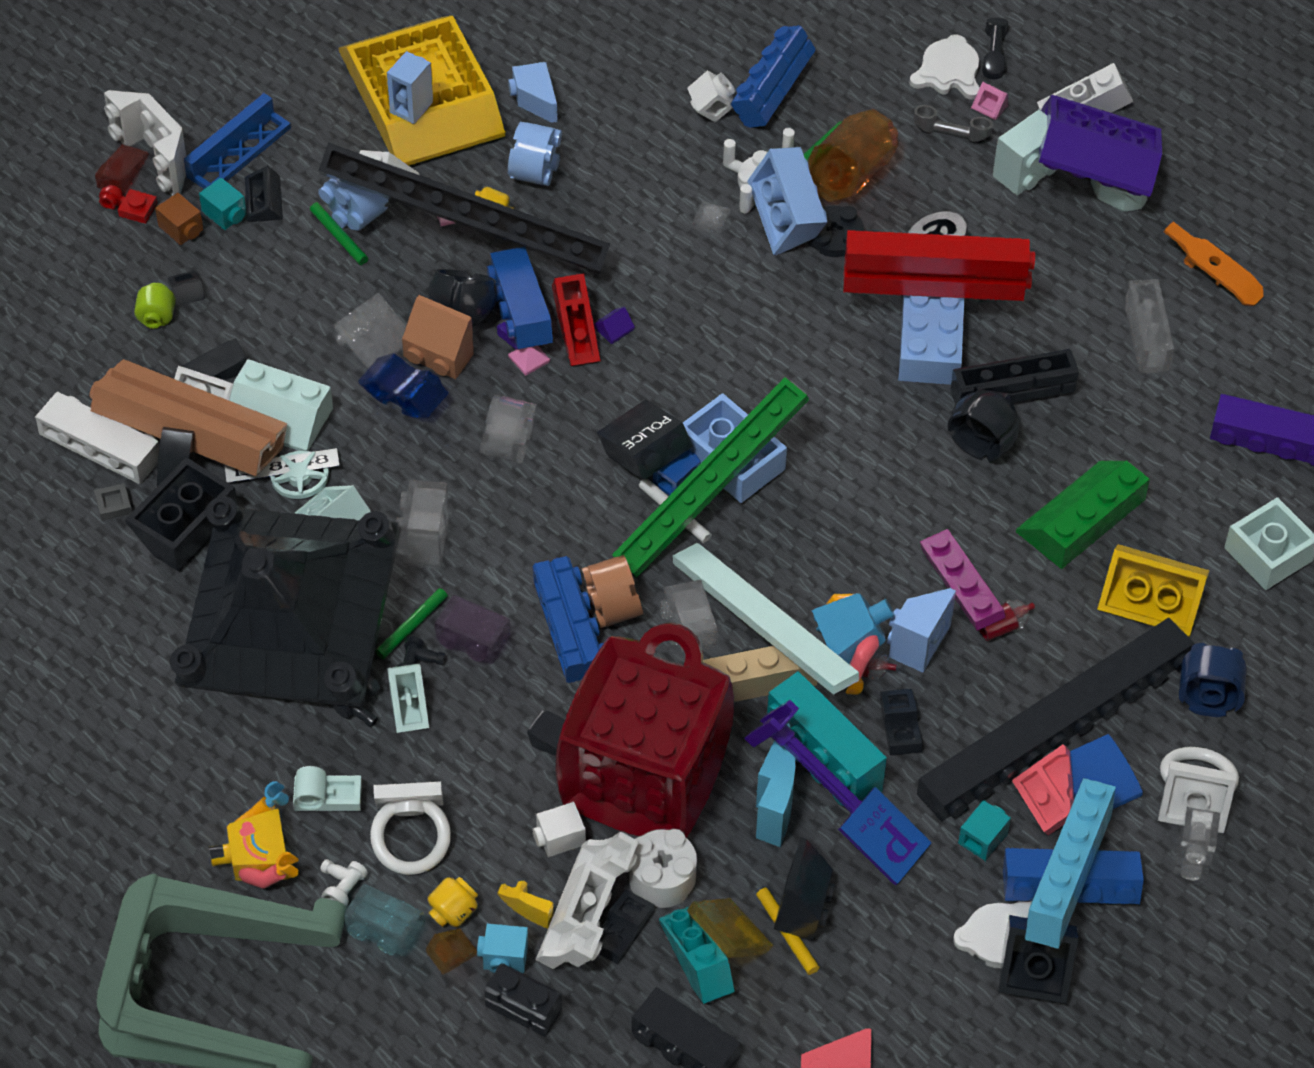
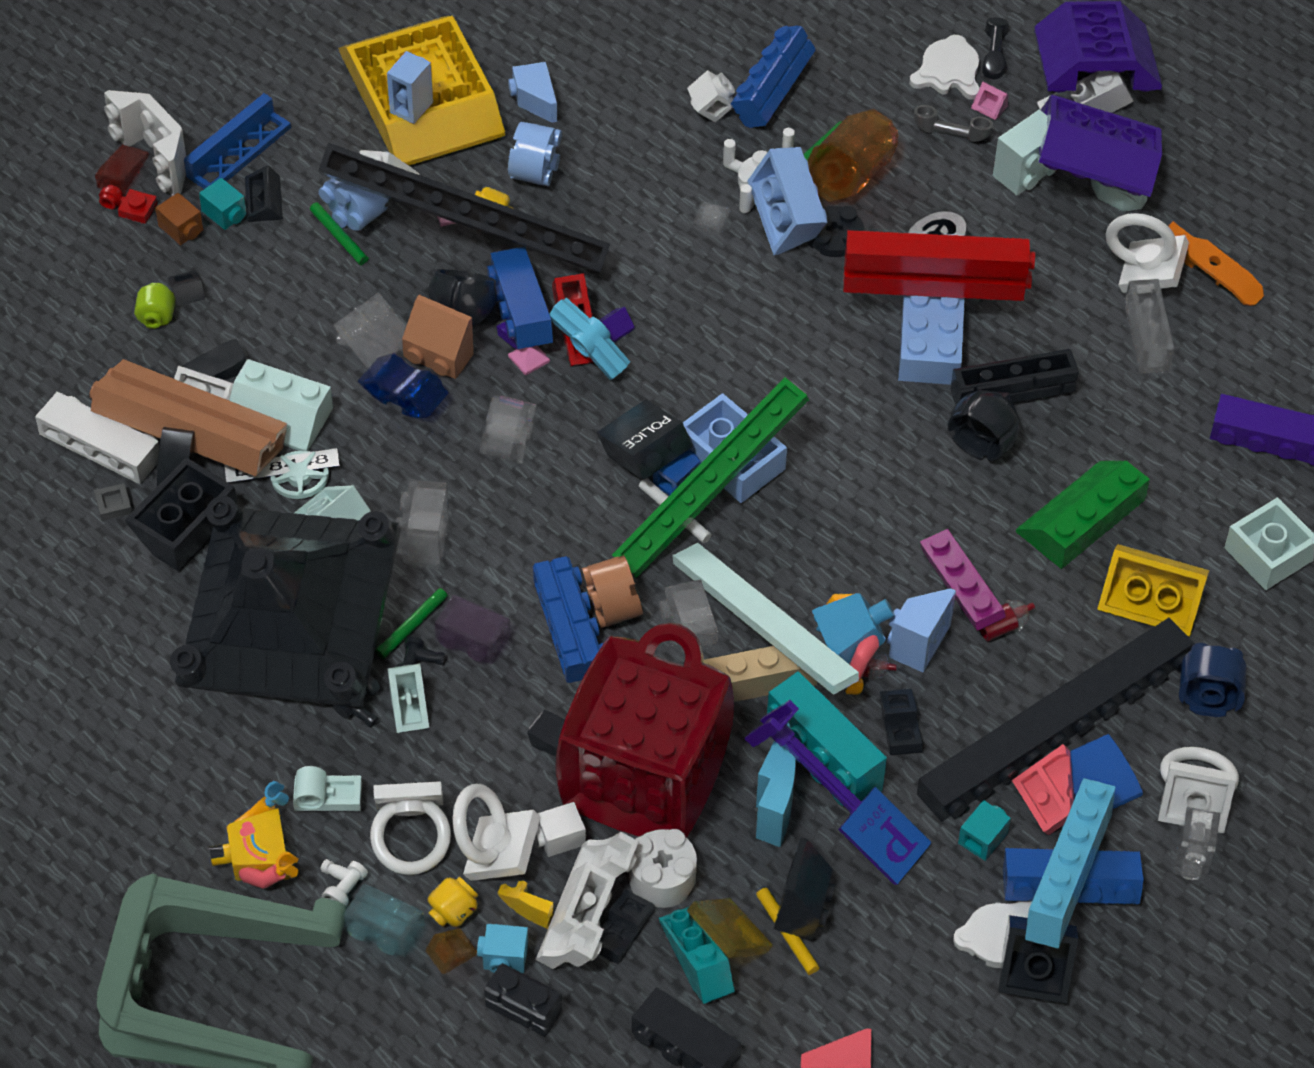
none -> white tile [453,784,540,881]
none -> medium azure piece [549,298,630,380]
none -> dark purple slope [1034,1,1162,93]
none -> white tile [1106,213,1189,293]

